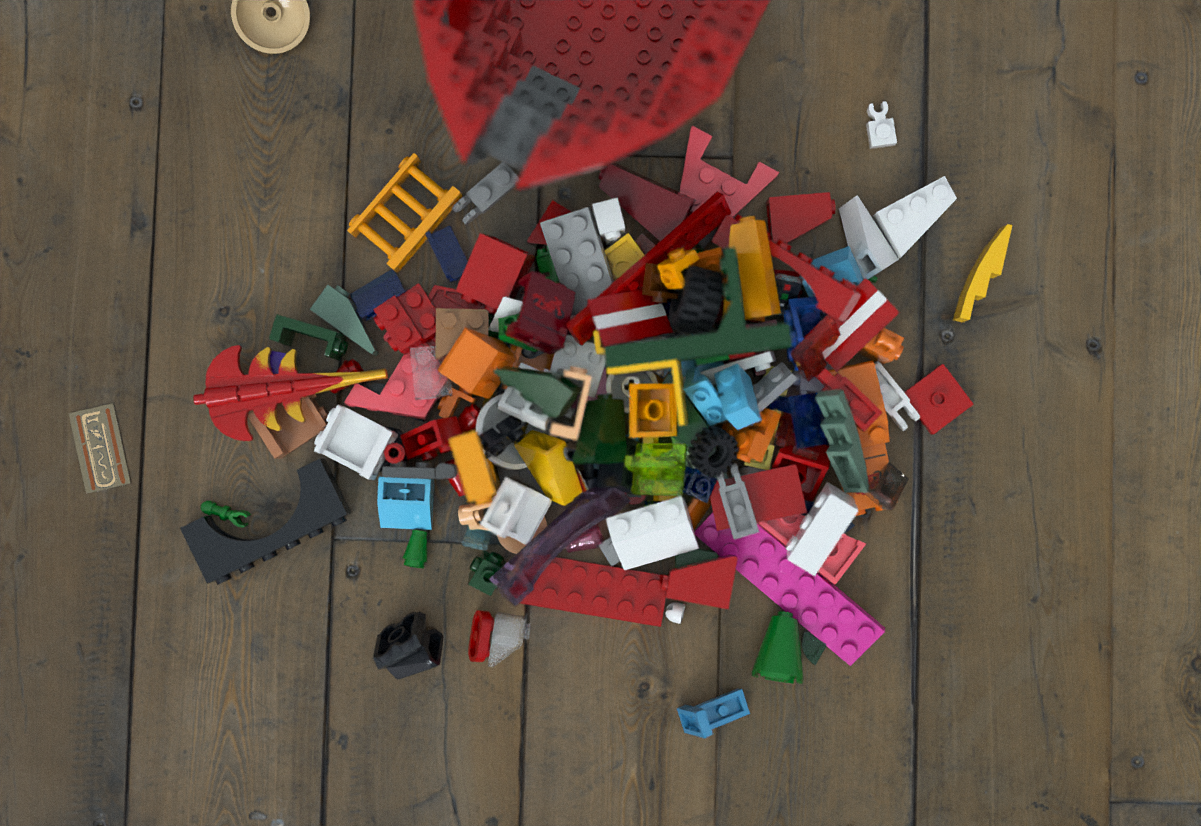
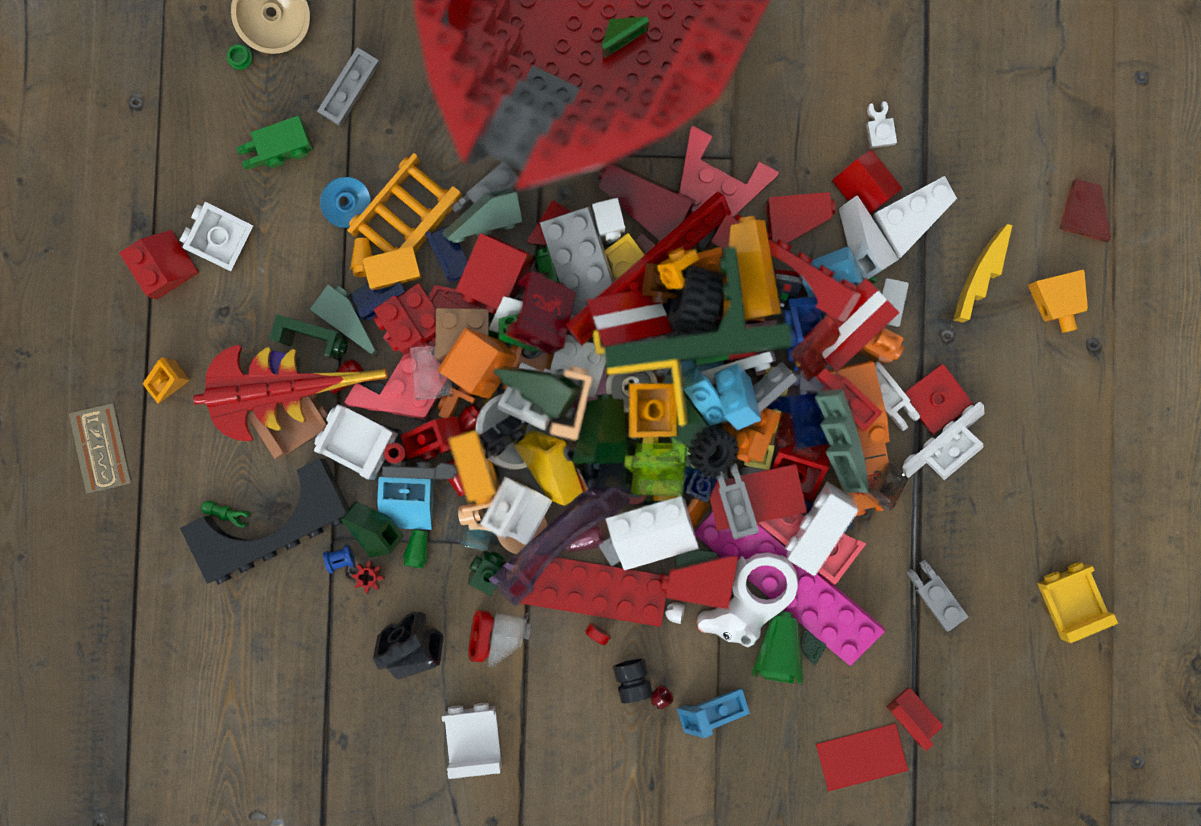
none -> red slope [119,230,199,300]
none -> light orange slope [143,357,190,404]
none -> white plate [179,202,253,271]
none -> green plate [227,44,253,70]
none -> green hinge [236,115,314,170]
none -> light grey plate [317,47,380,127]
none -> dark azure dish [320,177,371,228]
none -> blue bush [323,544,356,574]
none -> dark green slope [341,502,404,558]
none -> light orange cone [350,238,373,277]
none -> red gear [351,560,385,593]
none -> light orange panel [363,247,422,291]
none -> sand green slope [442,188,522,243]
none -> white panel [442,703,502,779]
none -> red tile [585,623,611,645]
none -> green slope [602,17,649,58]
none -> black wheel [613,658,653,703]
none -> dark red hinge [651,686,673,709]
none -> white animal [696,552,798,647]
none -> red sticker [816,723,908,792]
none -> red slope [832,149,903,214]
none -> white sticker [882,278,908,327]
none -> red panel [886,688,943,751]
none -> white bracket [902,402,985,480]
none -> light grey hinge [906,560,968,632]
none -> light orange torso [1028,269,1088,333]
none -> yellow panel [1037,562,1118,643]
none -> clear red wing [1059,179,1111,242]

